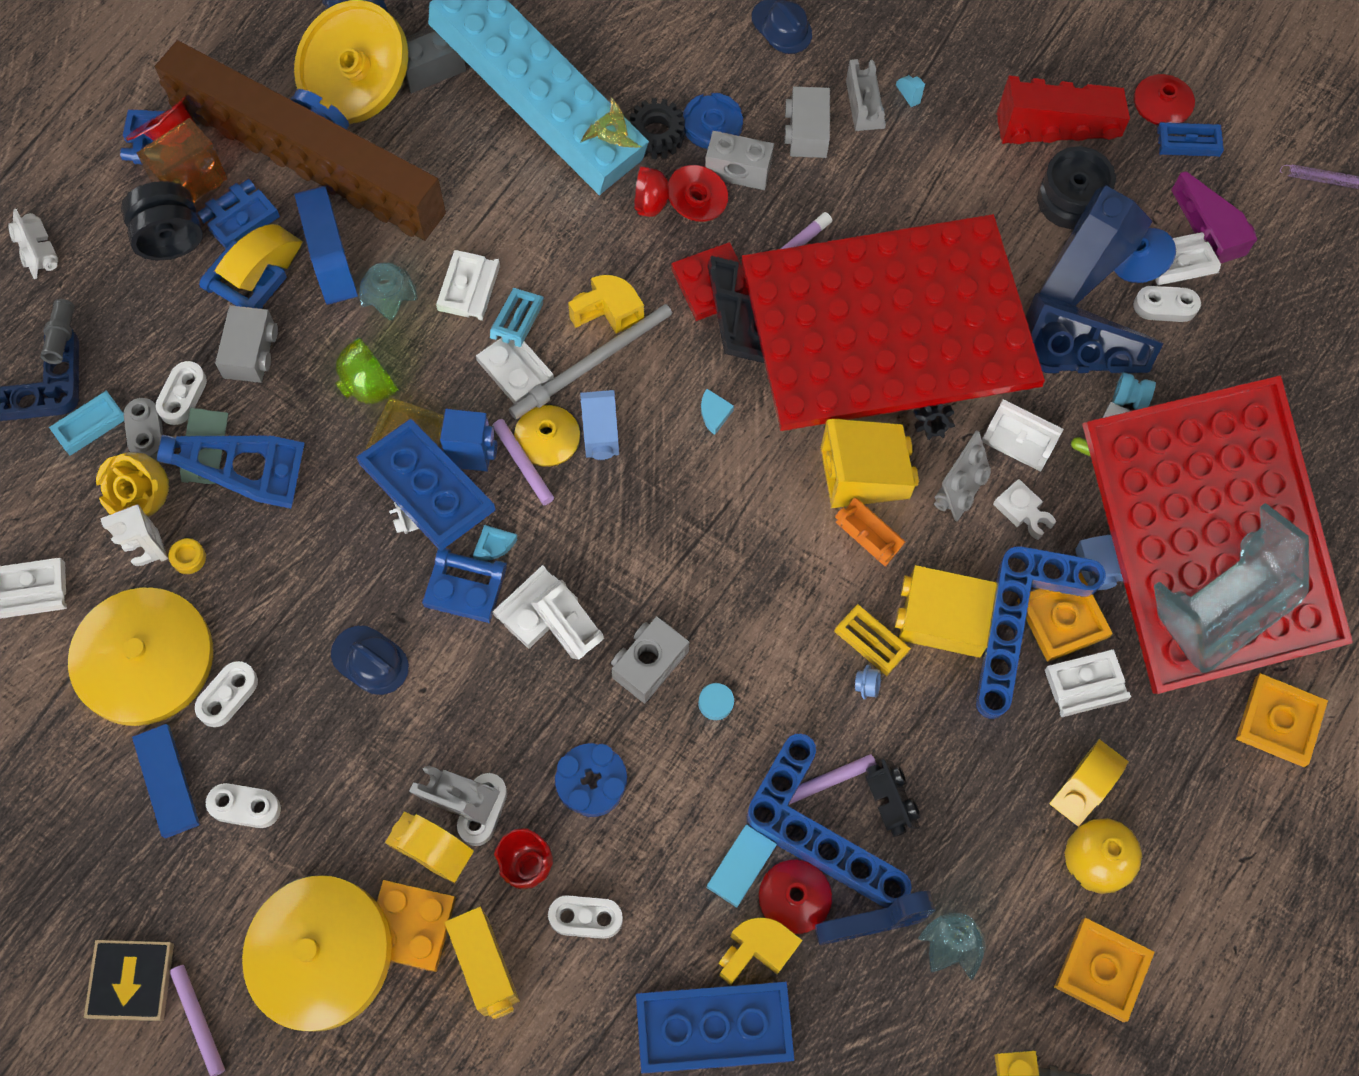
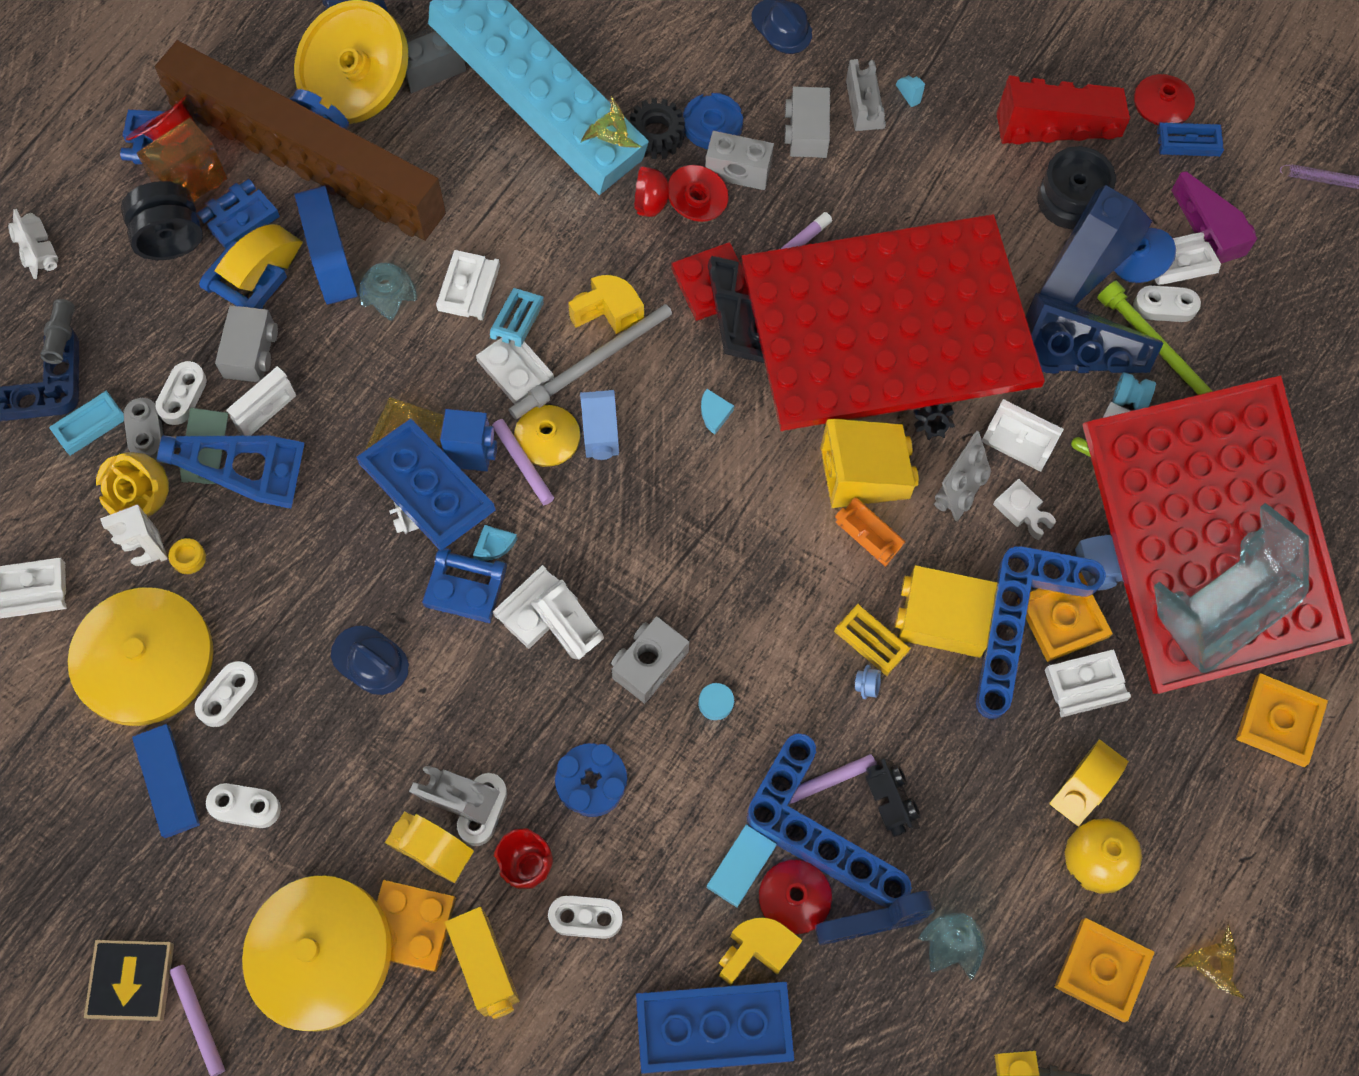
clear neon green cylinder [335,337,399,405] -> none
none -> white plate [226,366,296,436]
none -> lime piece [1097,280,1213,395]
none -> clear yellow piece [1174,924,1245,999]

